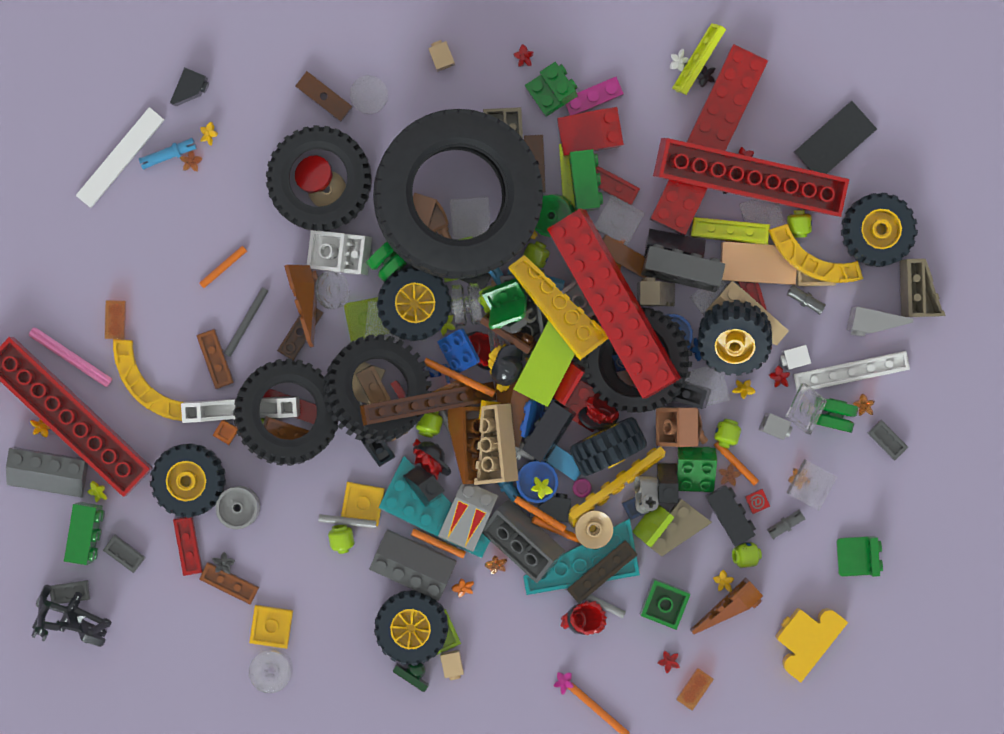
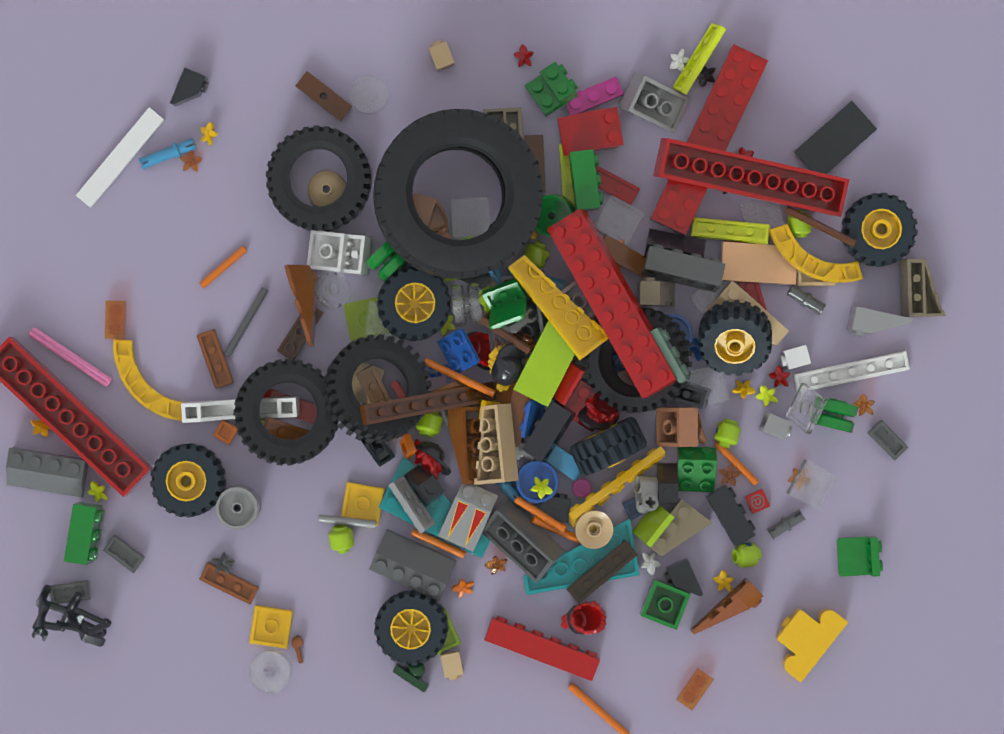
red tile [173,517,203,576] -> none
red tile [295,155,333,194] -> none
dark pink plant [553,672,574,695] -> none
light grey bar [585,594,626,618] -> none
red plant [657,651,680,673] -> none
none -> dark orange hand [291,635,304,663]
none -> light grey plate [388,475,436,534]
none -> orange tile [399,434,416,459]
none -> red brick [484,615,600,681]
none -> light grey slope [618,73,690,133]
none -> white plant [641,553,661,575]
none -> sand green plate [651,328,690,383]
none -> black slope [664,558,703,596]
none -> neon yellow plant [756,385,778,407]
none -> reddish brown bar [784,206,857,247]

